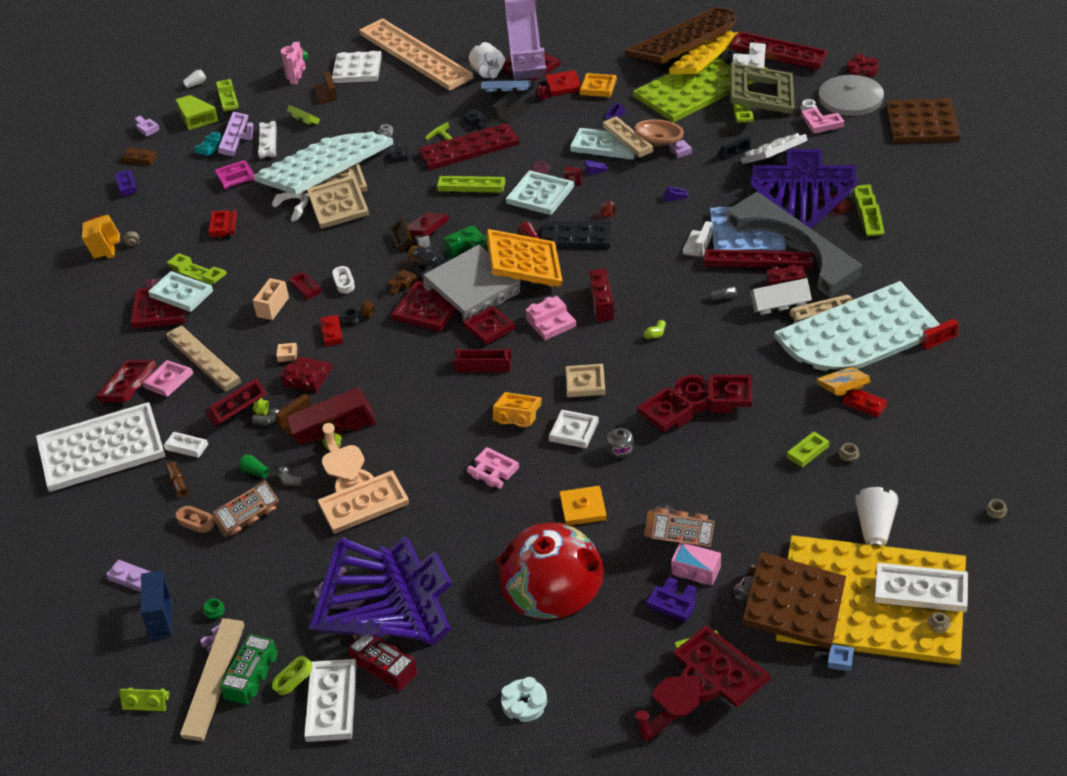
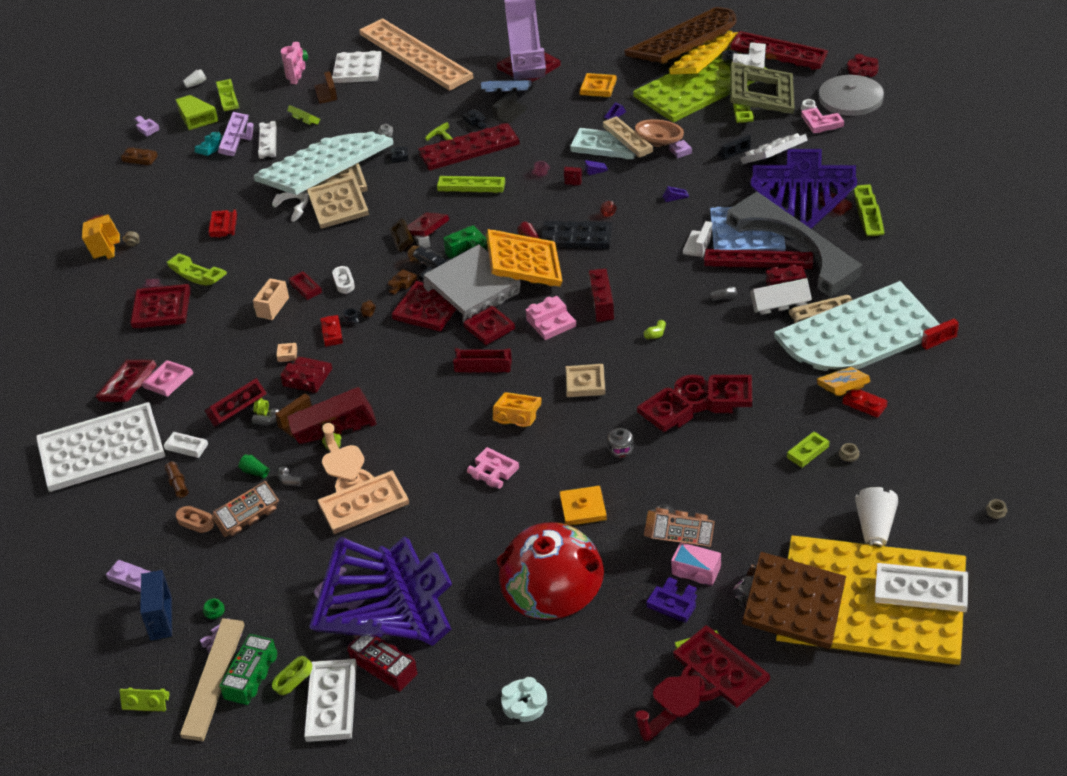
dark purple plate [114,169,138,196] -> none
light aqua plate [148,271,213,312] -> none
tan plate [166,325,241,392] -> none
dark pink plate [215,160,255,191] -> none
white brick [469,42,505,78] -> none
light aqua plate [506,170,574,215] -> none
dark red plate [535,85,549,101] -> none
red plate [545,70,581,96] -> none
white plate [549,410,599,448] -> none
medium blue plate [828,645,854,671] -> none
reddish brown plate [886,98,961,143] -> none
dark tan plate [928,612,950,634] -> none

